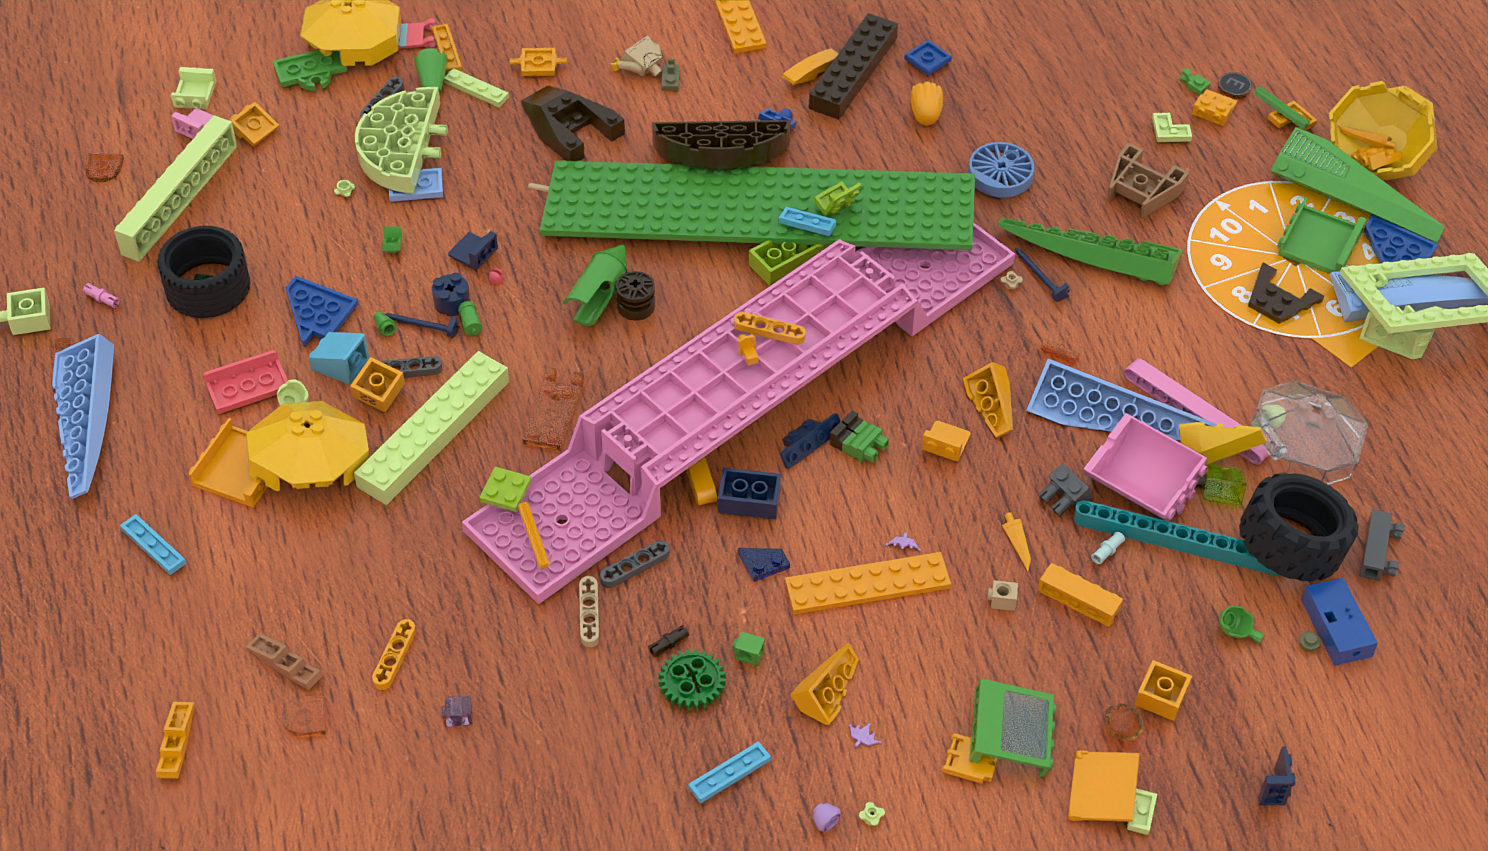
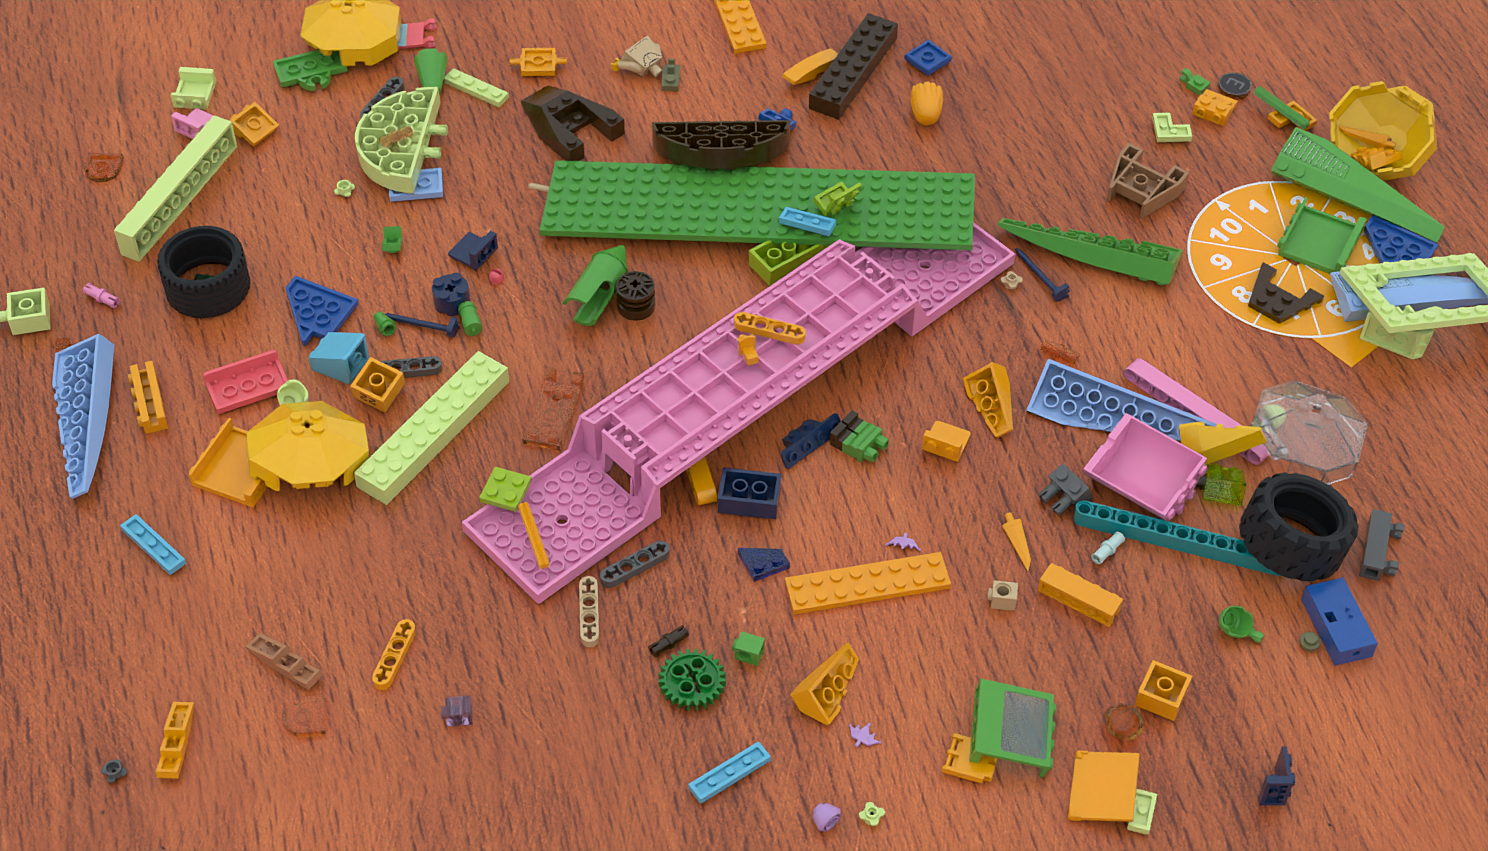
light orange tile [432,24,463,75] -> none
medium blue piece [968,142,1034,197] -> none
none -> dark grey plate [101,760,127,783]
none -> light orange brick [128,361,168,434]
none -> clear orange axle [379,126,413,147]

